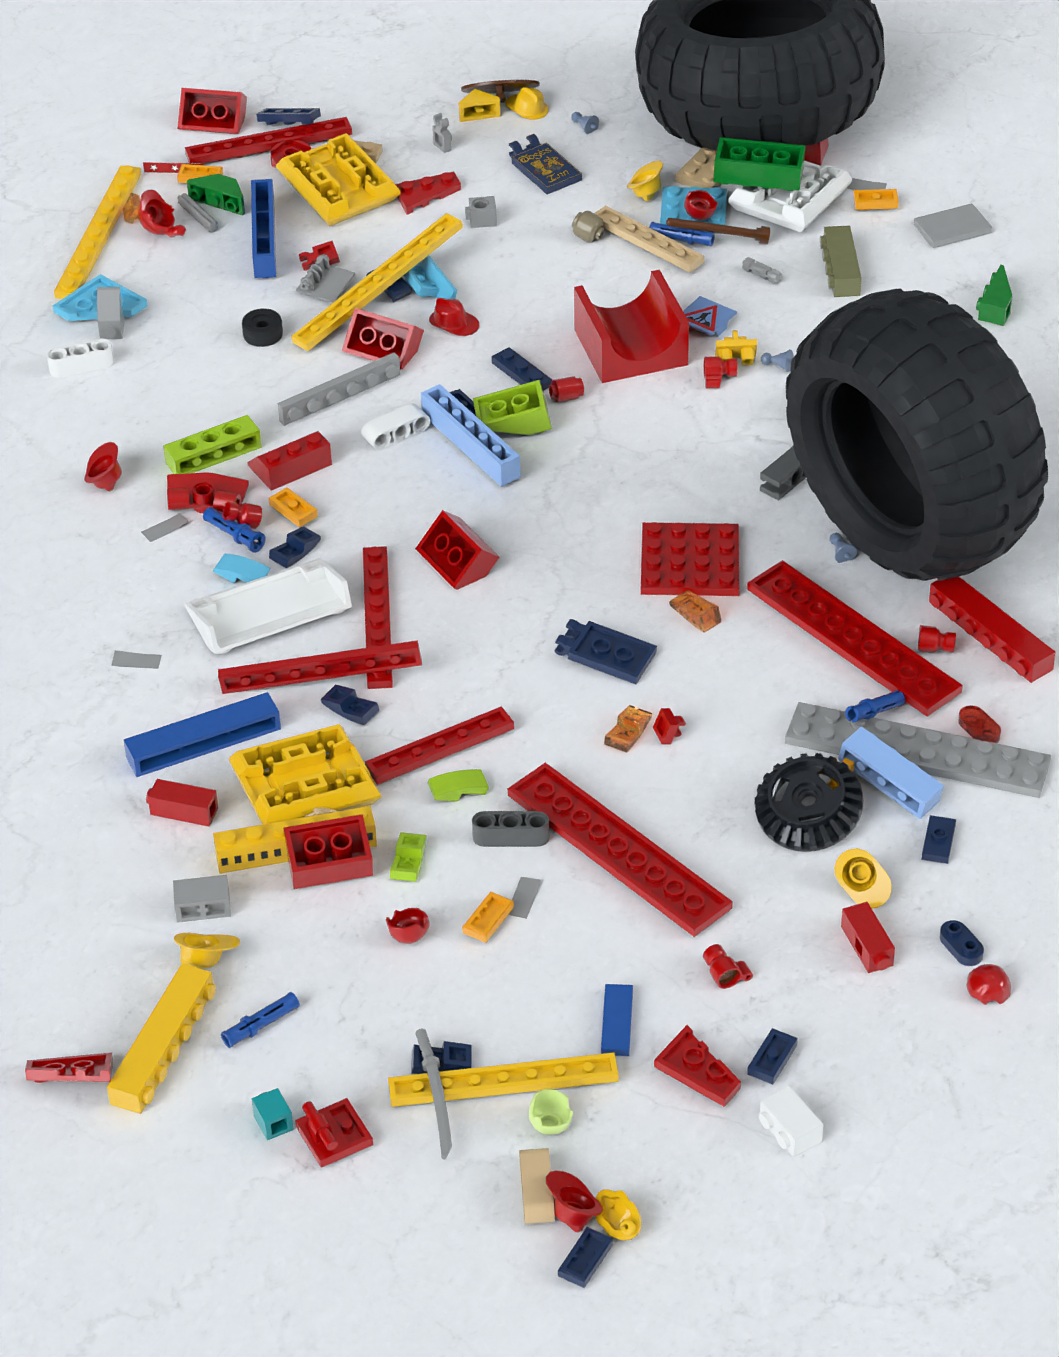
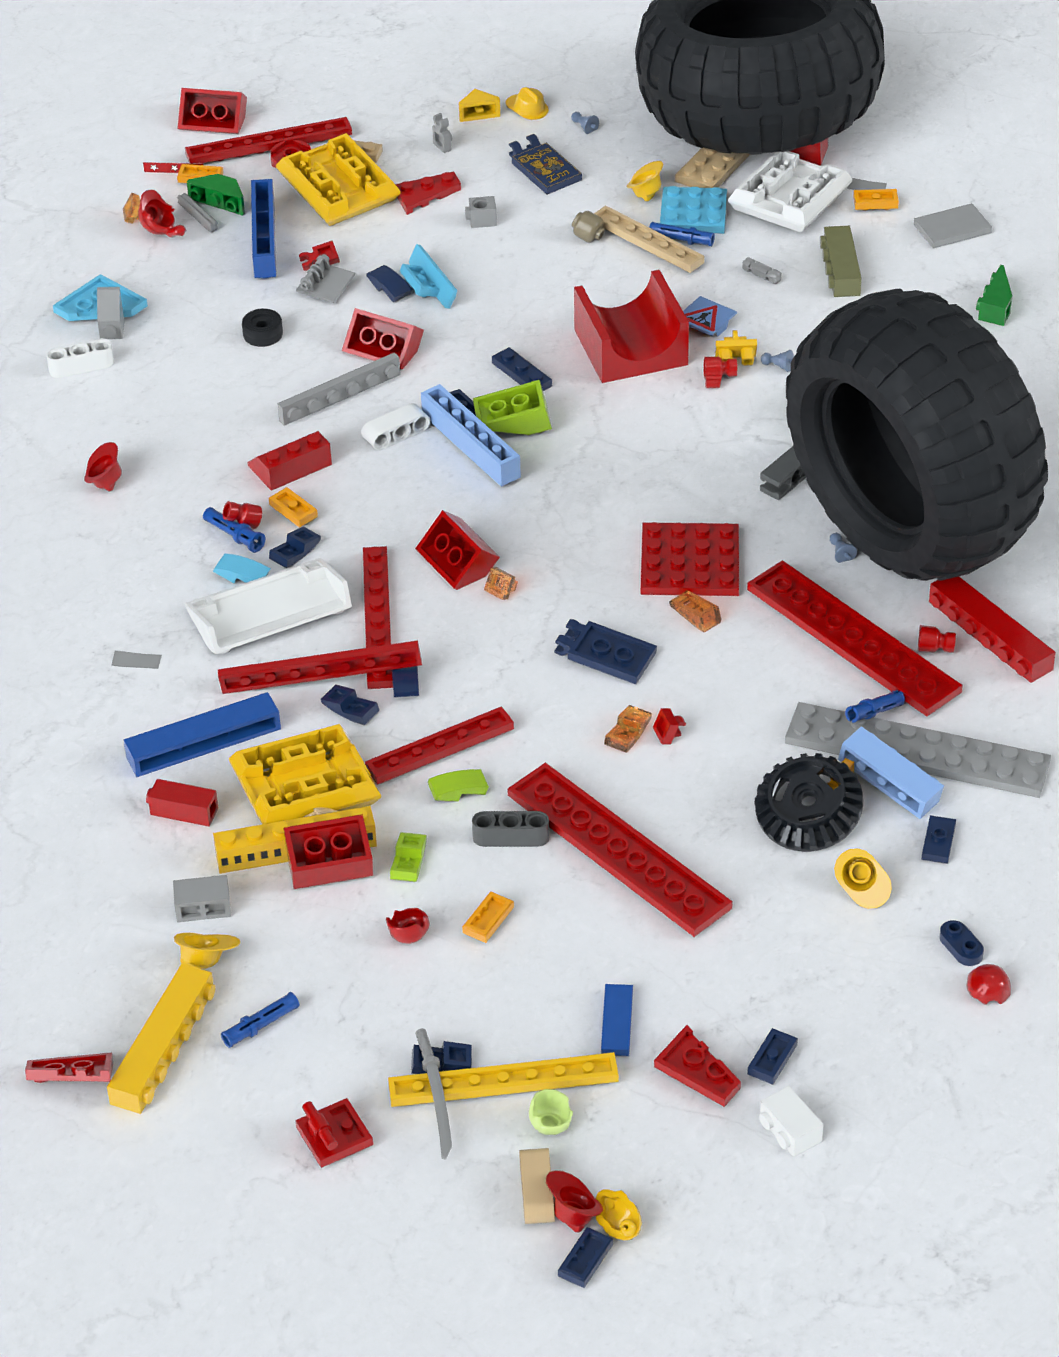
yellow plate [54,165,141,299] -> none
light grey sticker [141,513,189,542] -> none
lime brick [163,415,262,474] -> none
red panel [167,472,249,513] -> none
teal brick [251,1088,294,1141] -> none
dark blue plate [256,108,321,125] -> none
yellow plate [291,213,463,351] -> none
red piece [429,298,479,336] -> none
reddish brown shield [461,80,540,103] -> none
light grey sticker [508,877,541,919] -> none
red brick [549,376,584,402] -> none
reddish brown piece [666,218,770,244] -> none
red hair [684,190,717,221] -> none
red piece [703,944,753,989] -> none
green brick [713,137,805,191] -> none
red brick [841,901,895,973] -> none
clear red plate [958,705,1001,743] -> none
none -> dark blue slope [392,666,419,697]
none -> clear orange tile [484,567,518,600]

